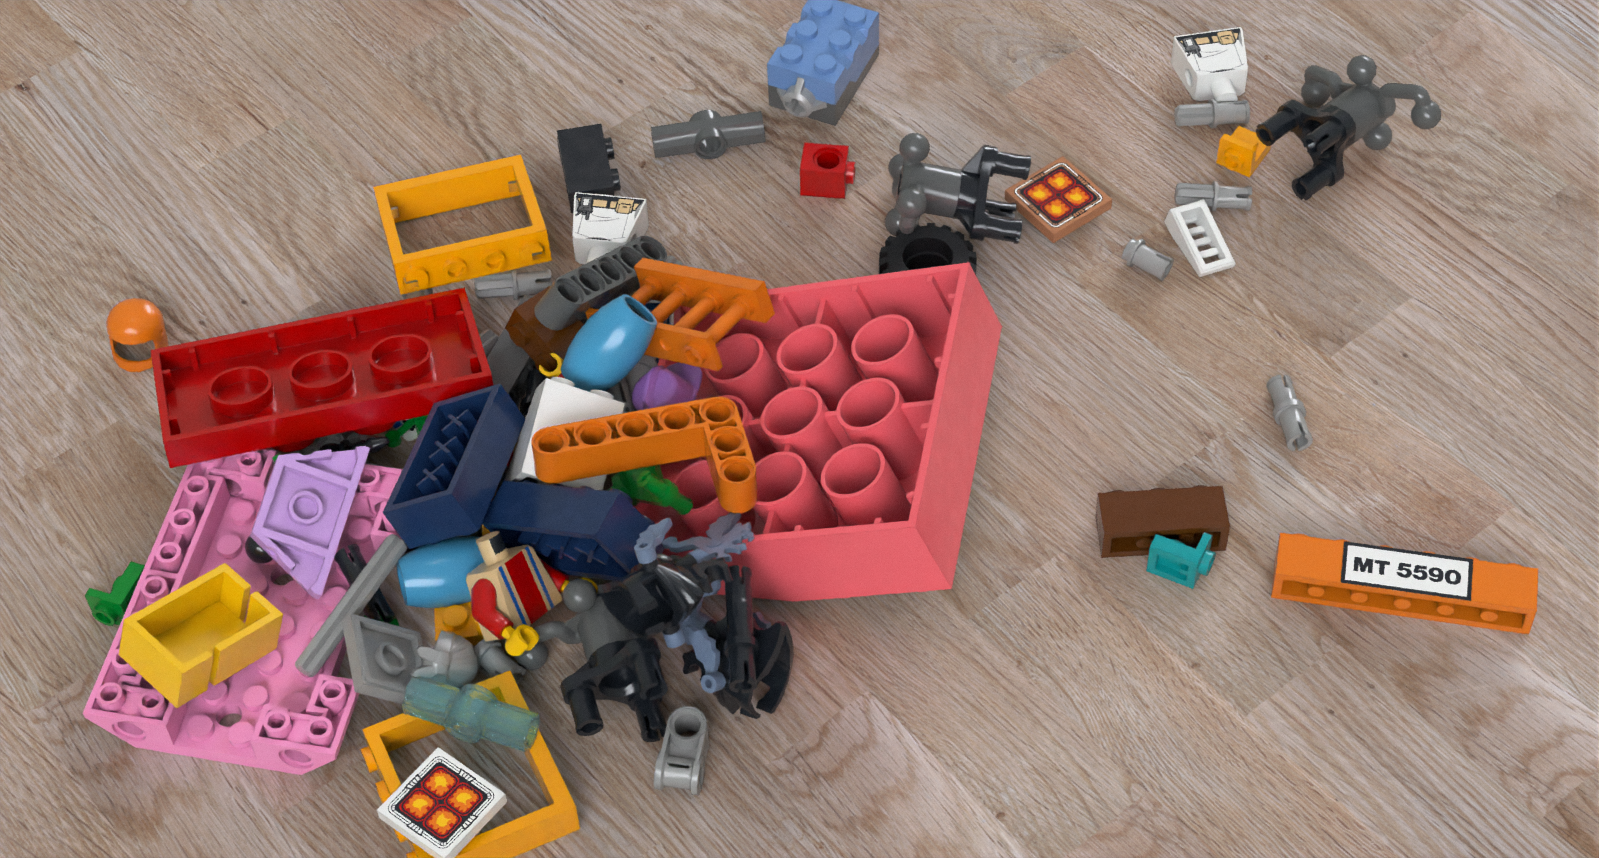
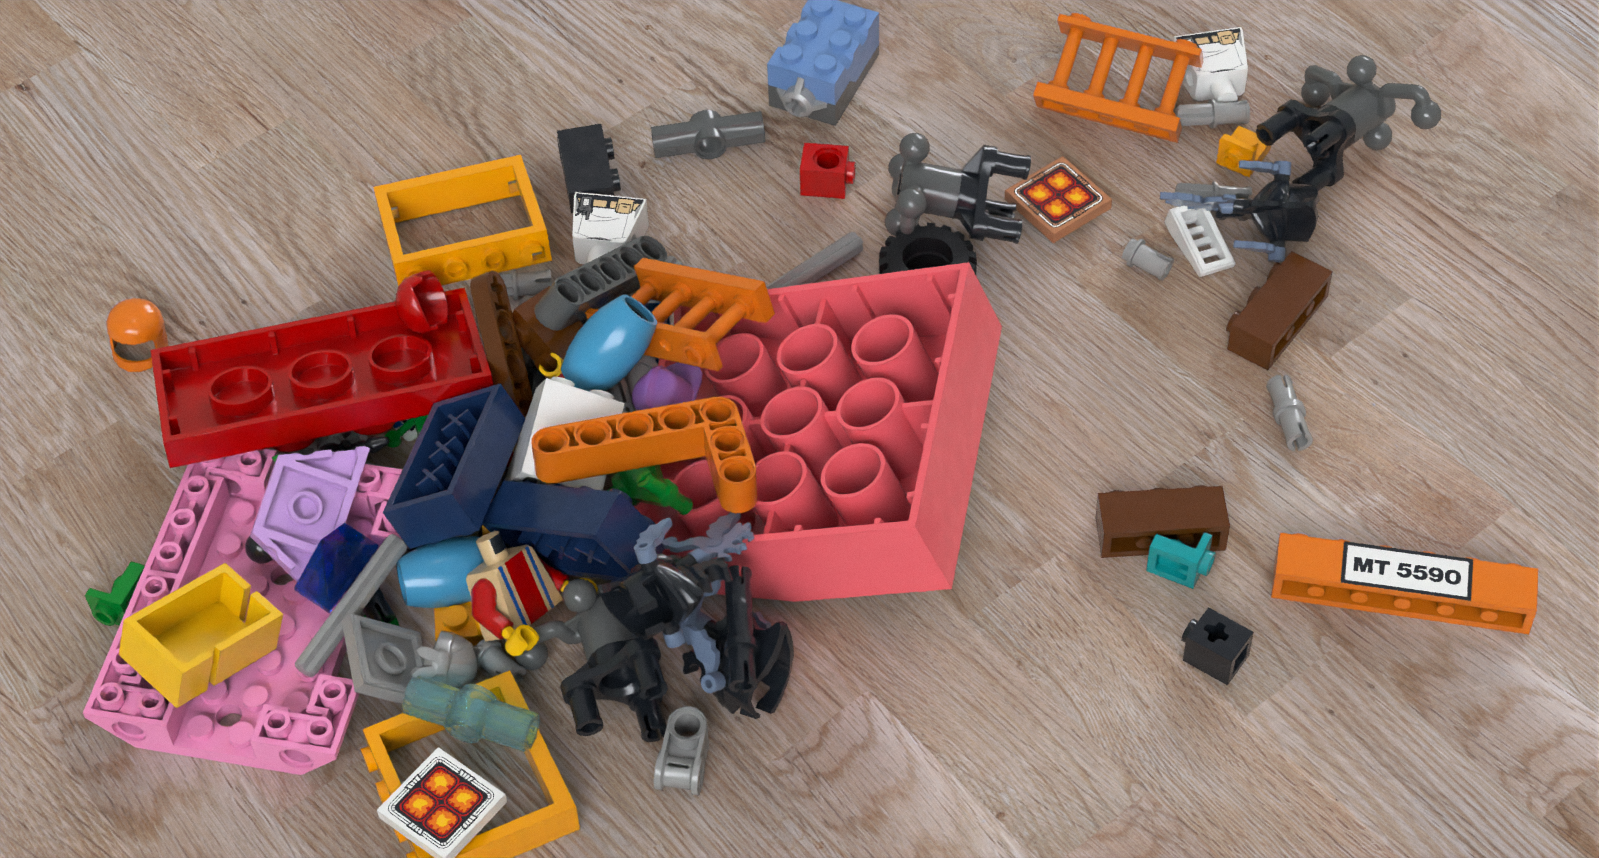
none -> clear blue slope [294,523,380,613]
none -> red hair [395,270,448,334]
none -> reddish brown beam [470,271,533,417]
none -> light grey axle [766,232,863,289]
none -> orange fence [1033,13,1204,143]
none -> black helmet [1160,160,1320,262]
none -> black brick [1181,607,1254,685]
none -> reddish brown brick [1226,251,1333,370]

